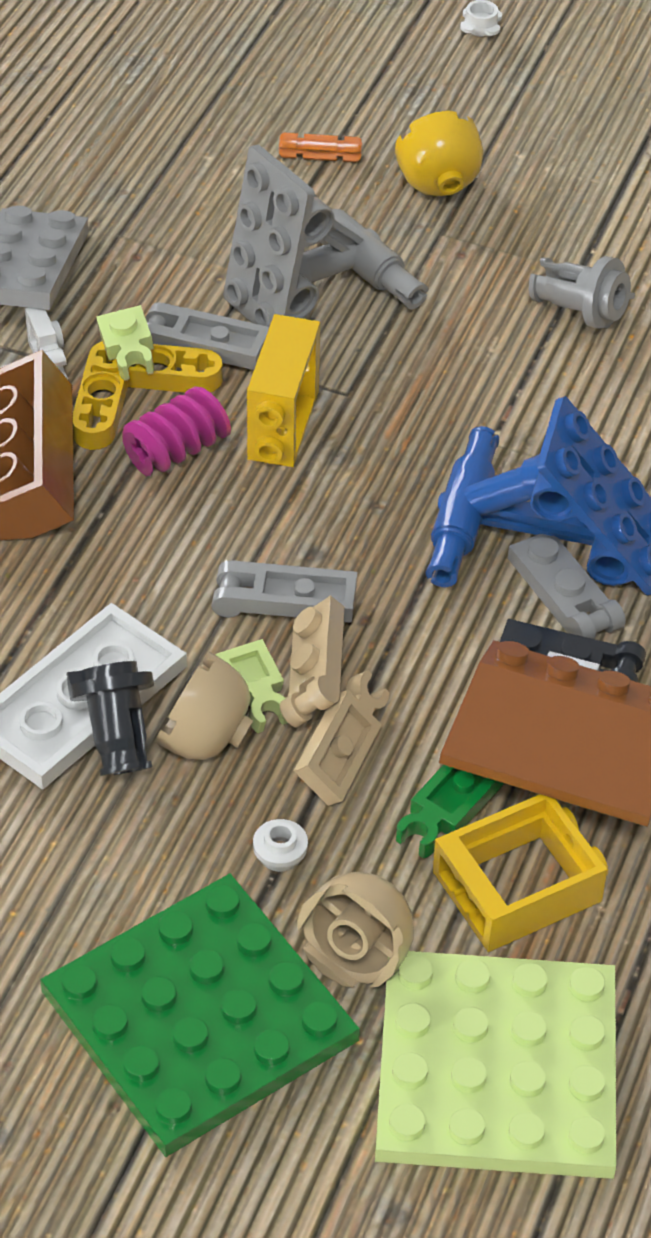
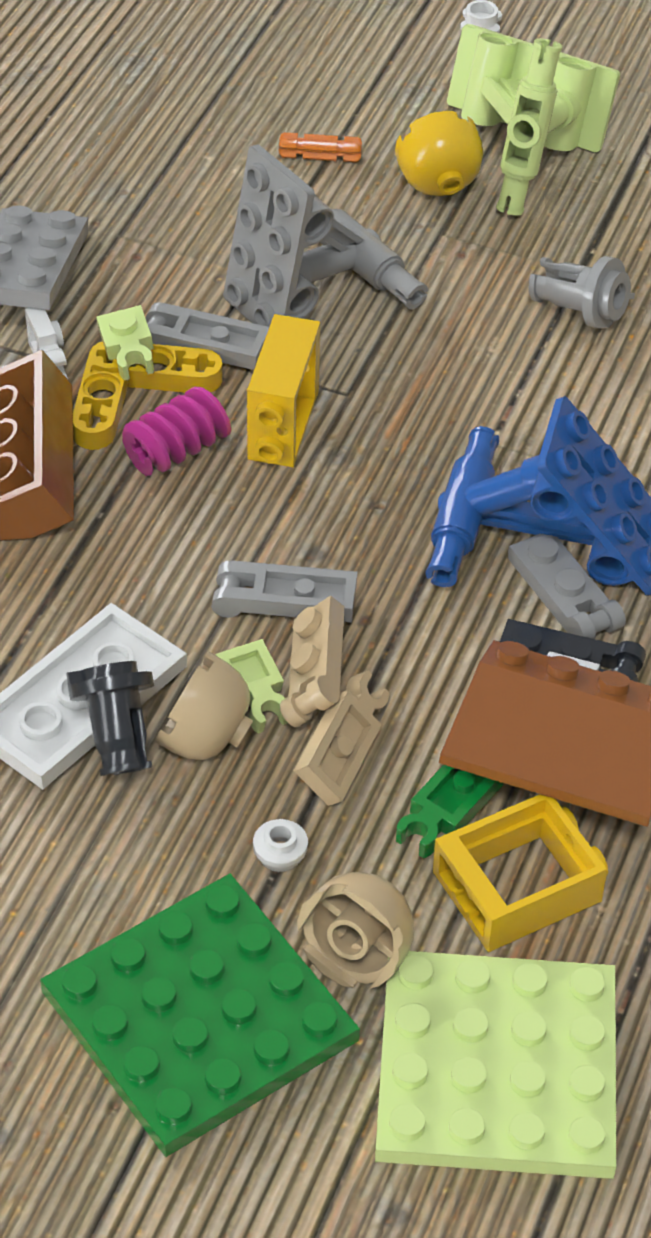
none -> yellowish green plate [447,24,620,215]

